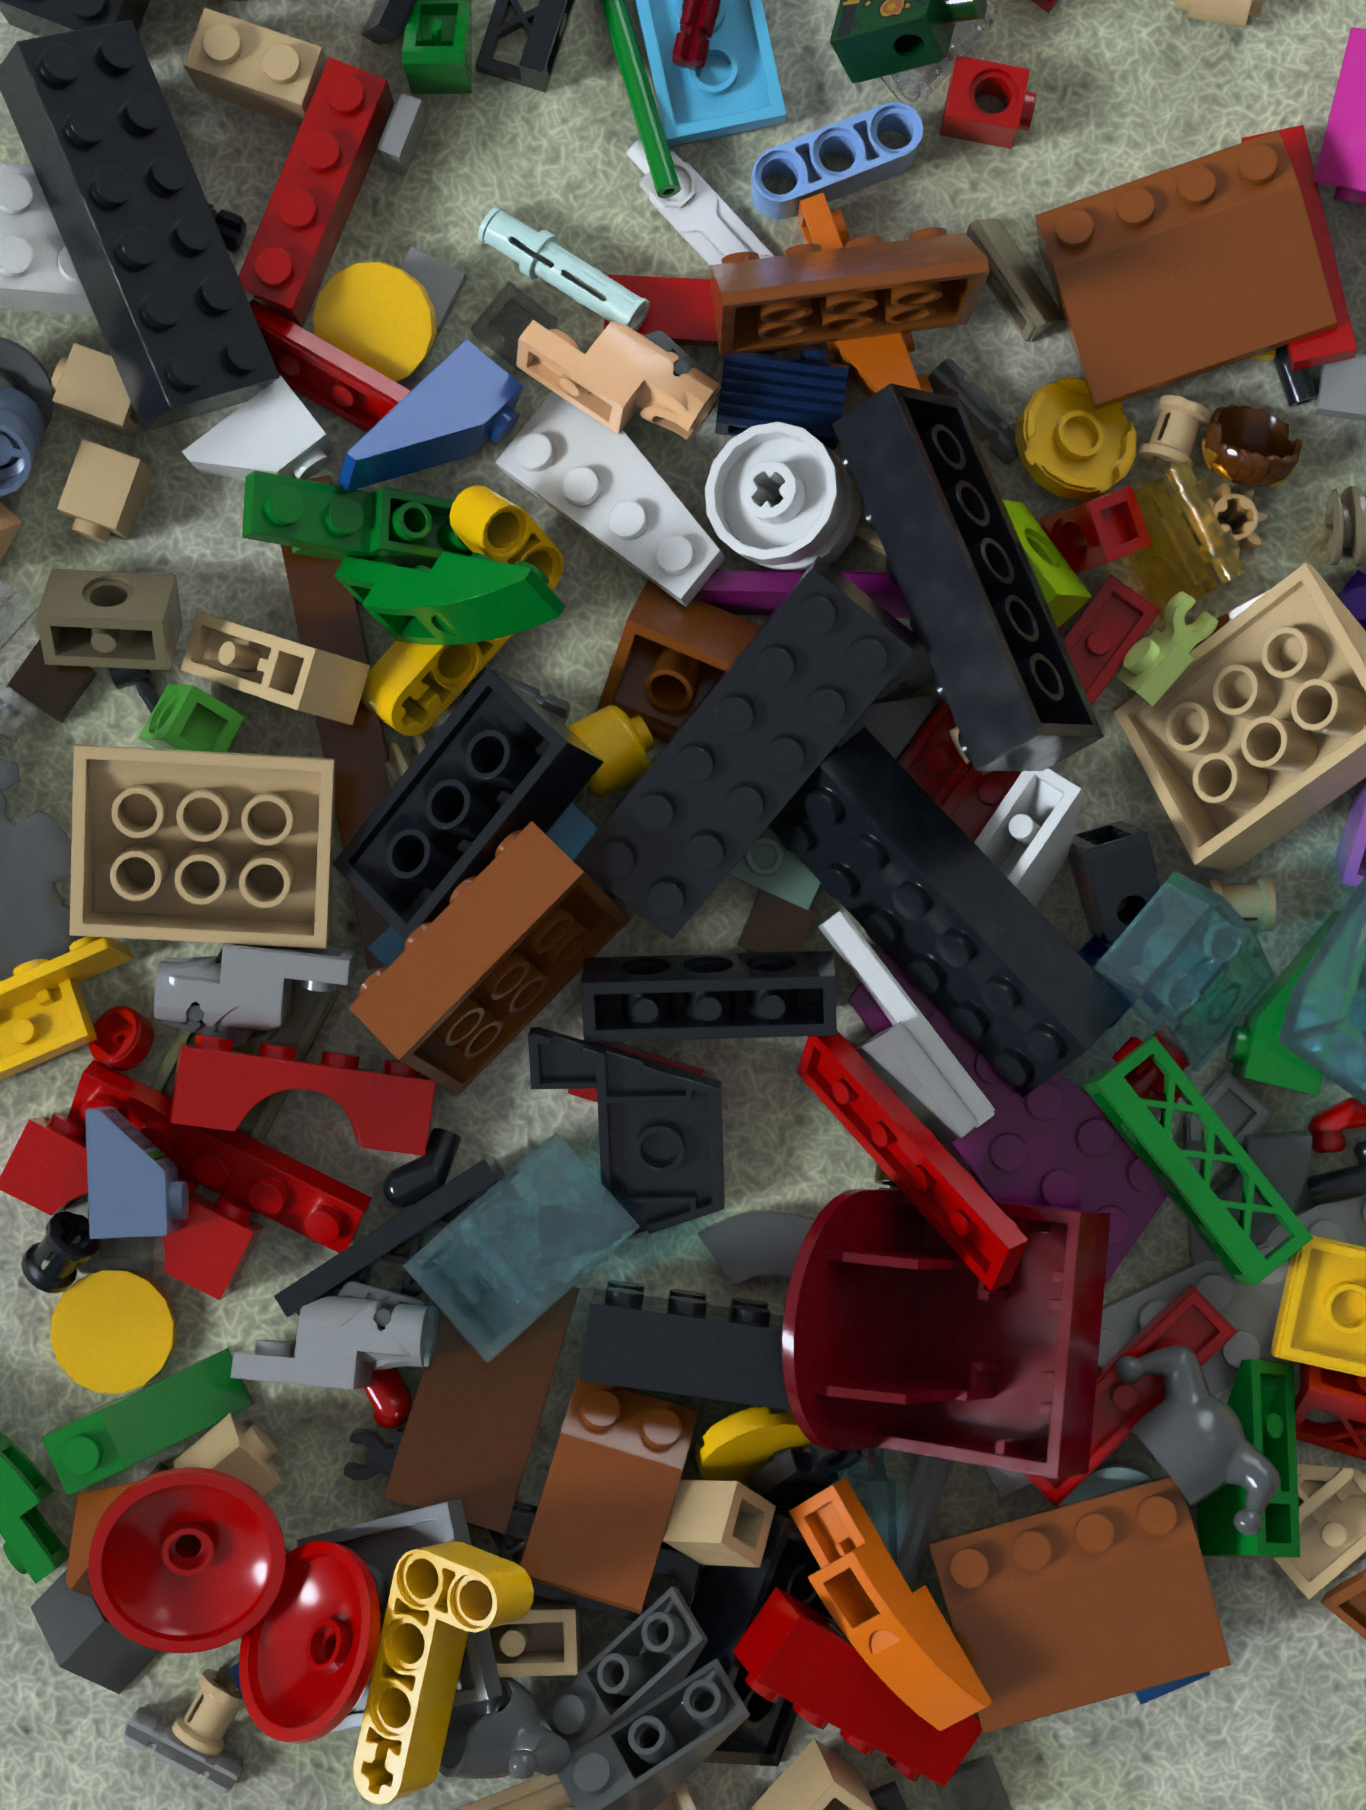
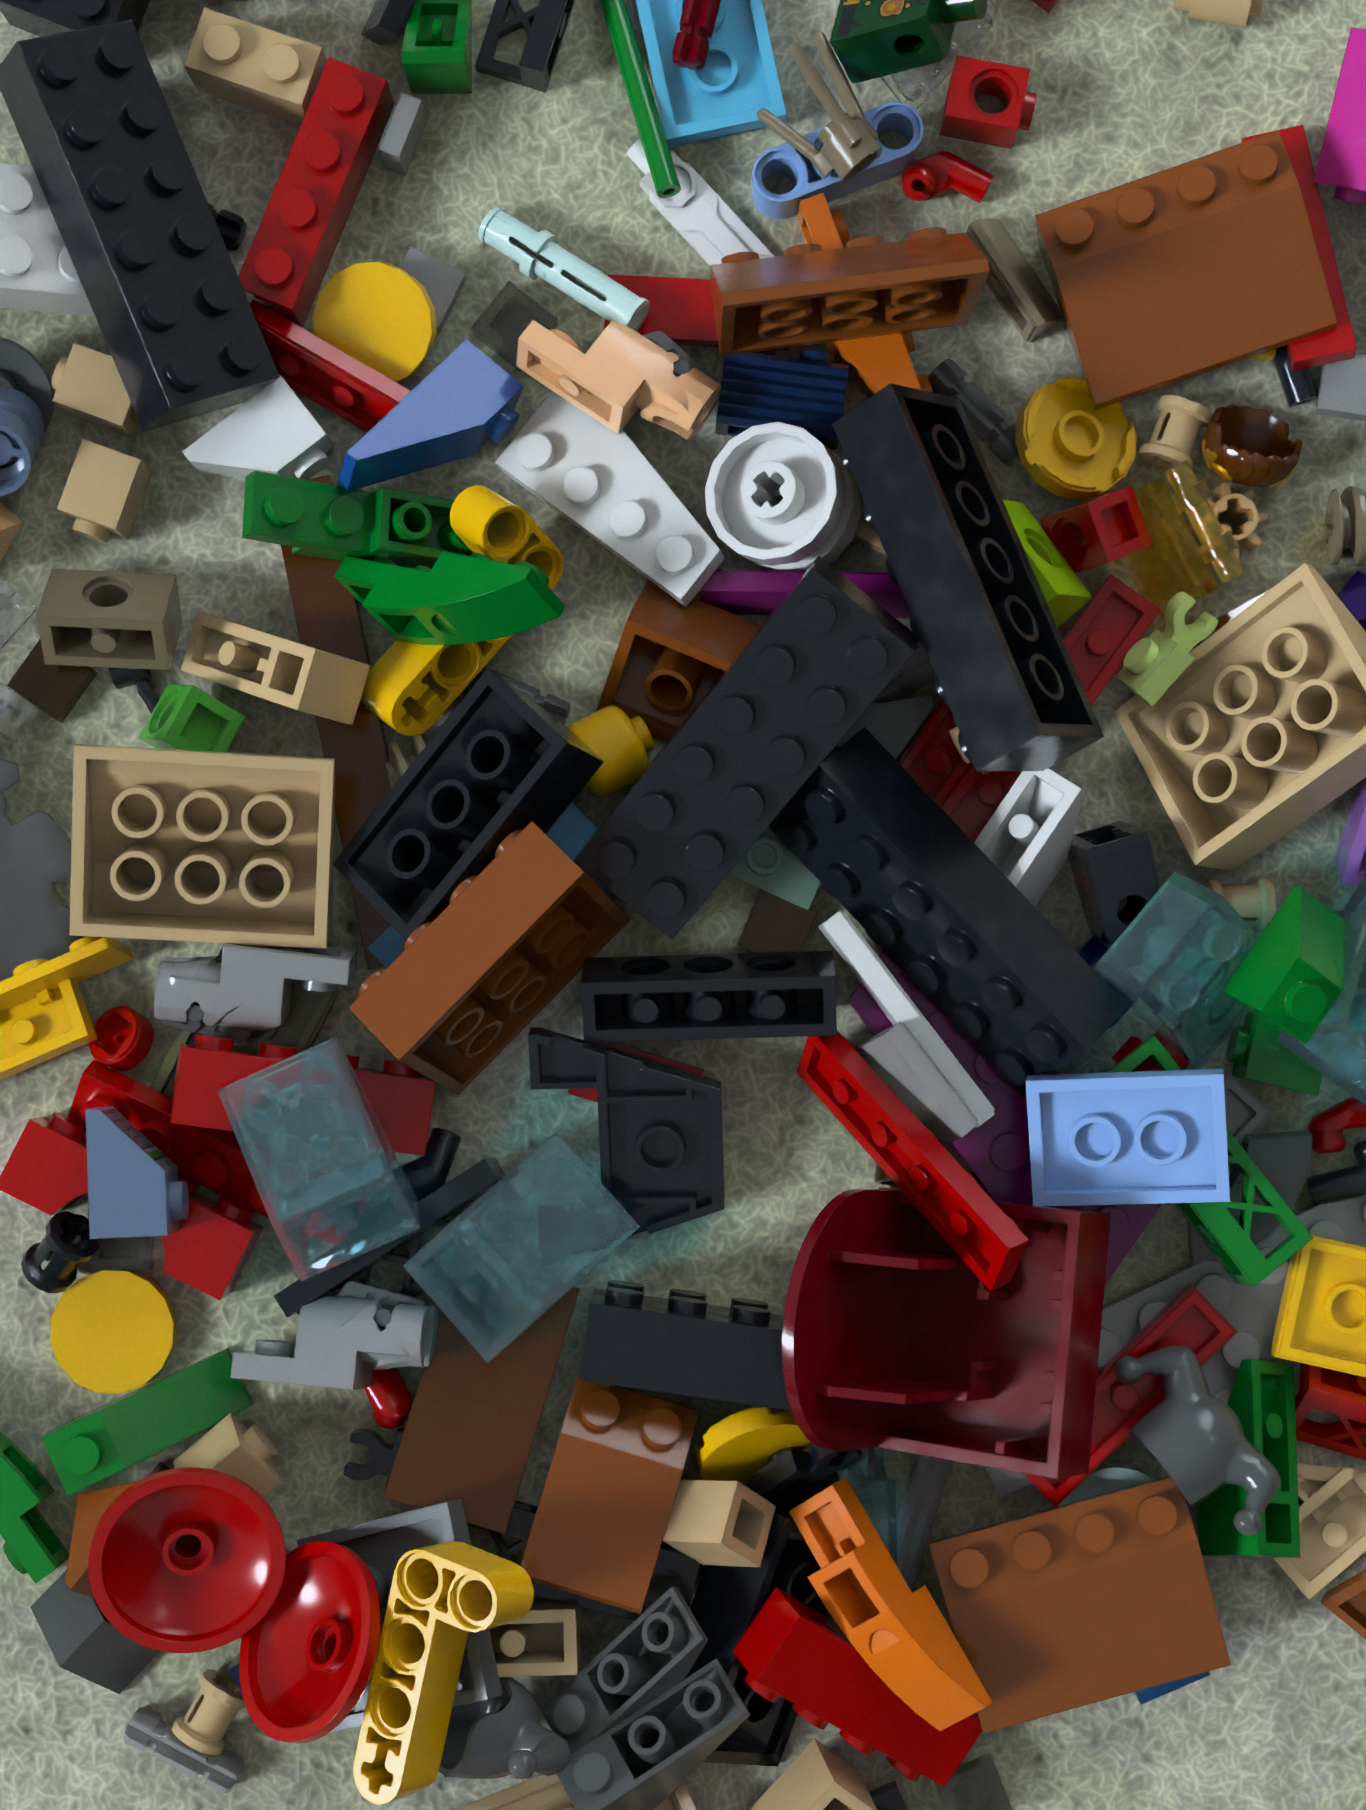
dark grey tile [698,1210,815,1286] -> none
none -> clear light blue slope [218,1037,420,1282]
none -> dark tan plant [757,31,883,181]
none -> red arm [901,151,994,203]
none -> light blue plate [1026,1069,1230,1206]
none -> green slope [1222,885,1346,1044]

